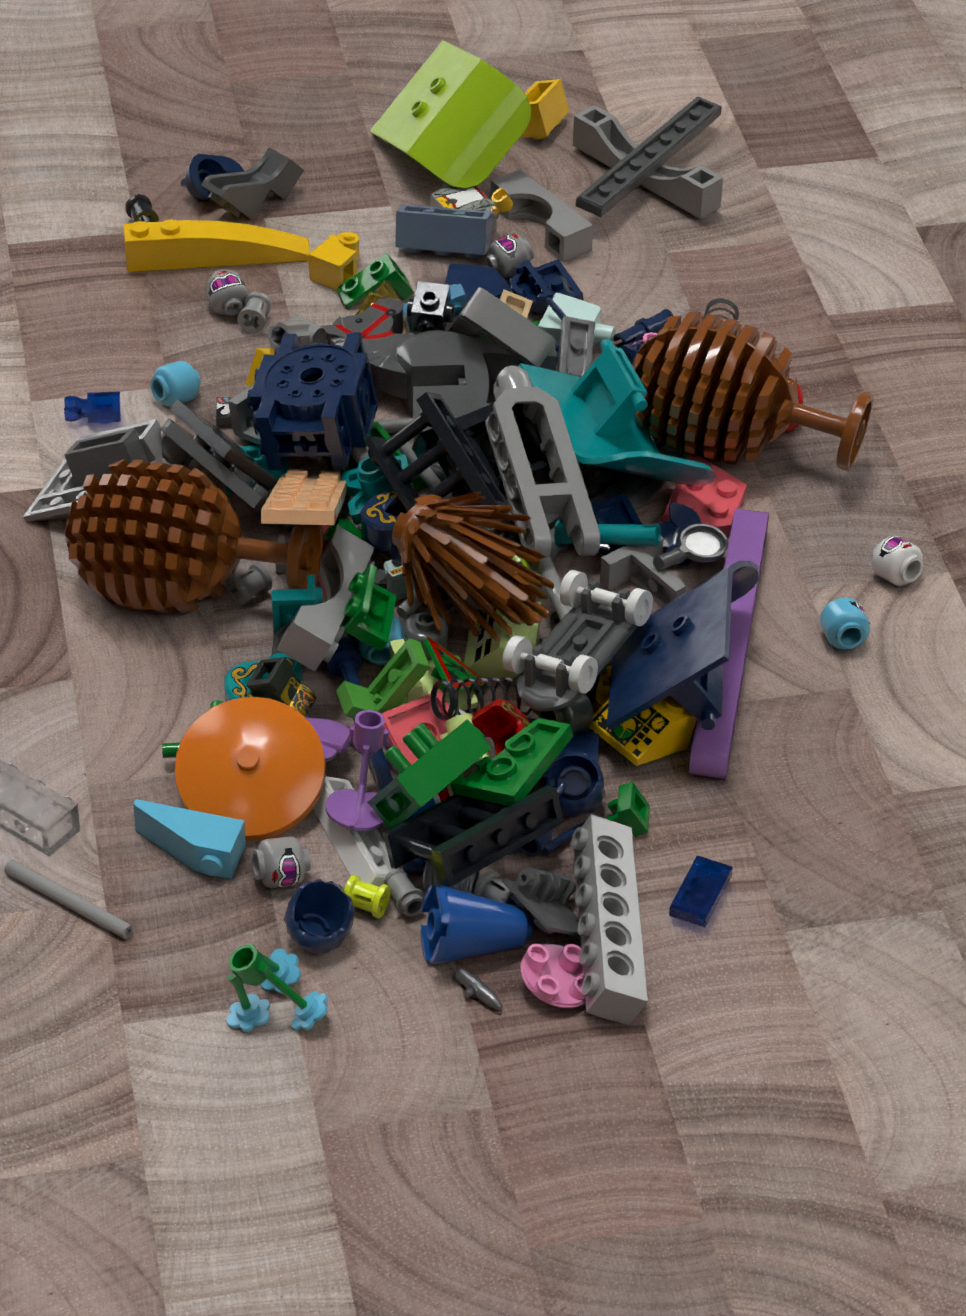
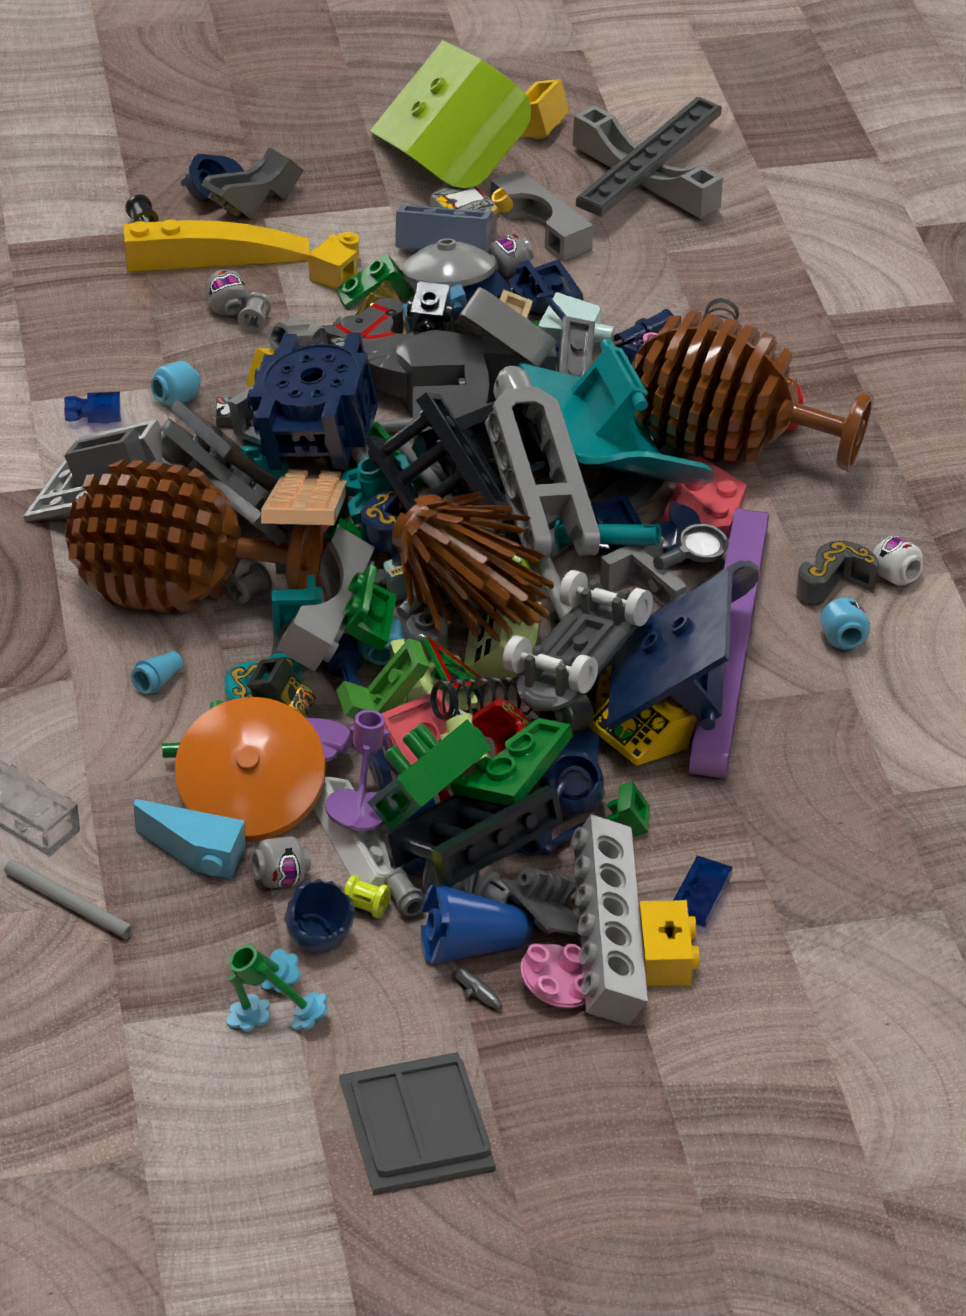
none -> medium azure cone [131,651,183,694]
none -> dark grey tile [203,471,286,546]
none -> dark grey piece [339,1052,496,1195]
none -> light grey dish [402,239,495,288]
none -> yellow brick [639,900,700,986]
none -> dark grey animal [796,540,879,605]

